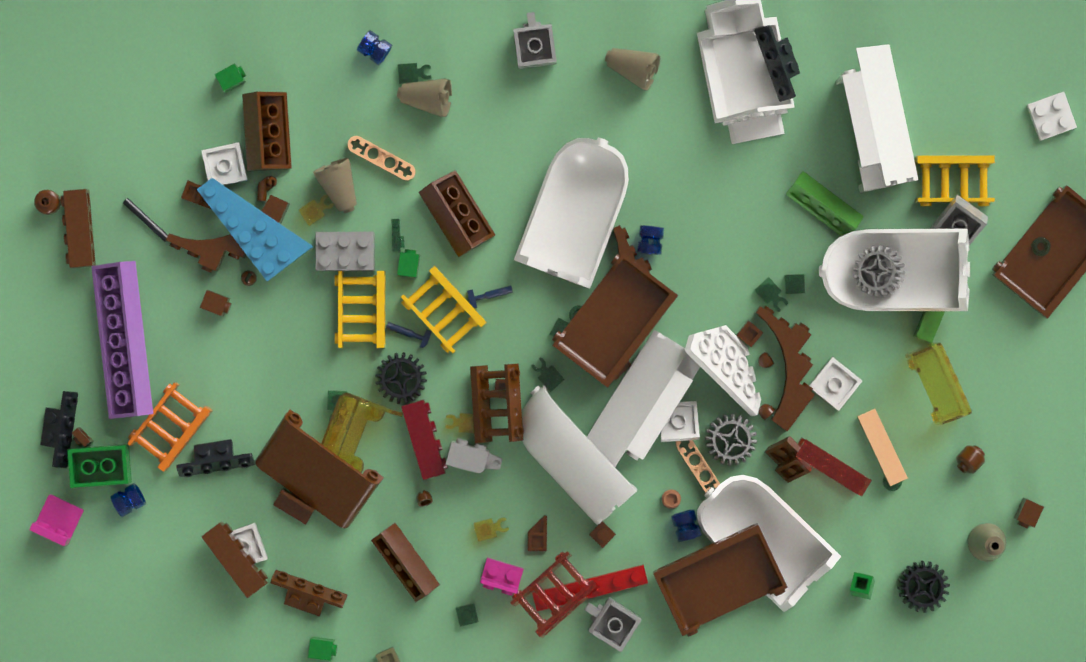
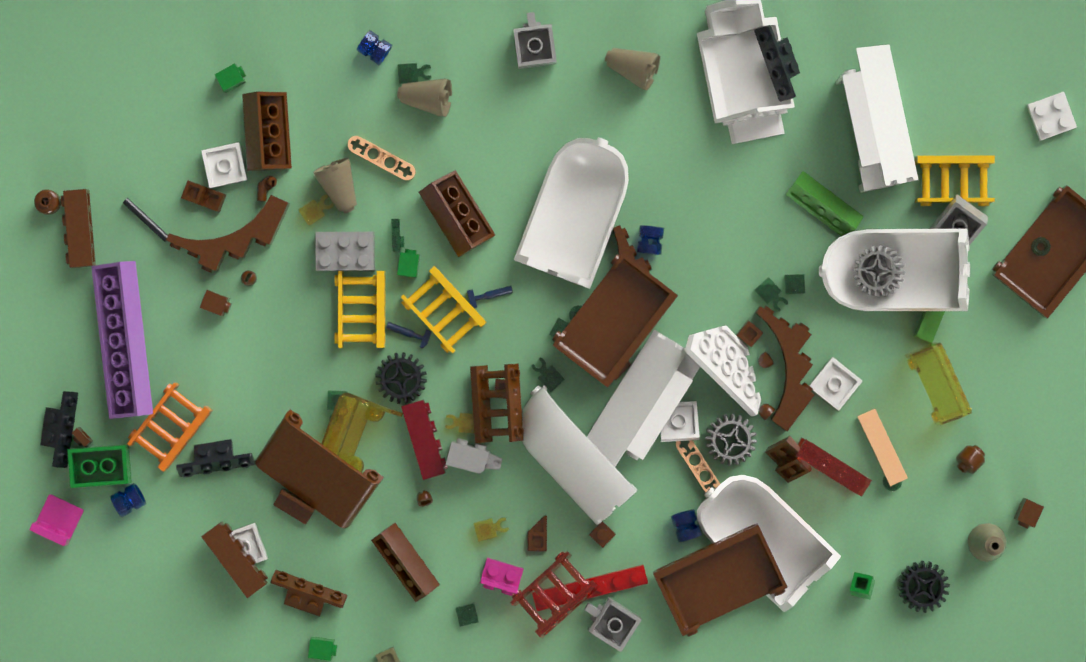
dark azure wing [197,178,313,282] -> none
nougat plate [662,489,681,509] -> none

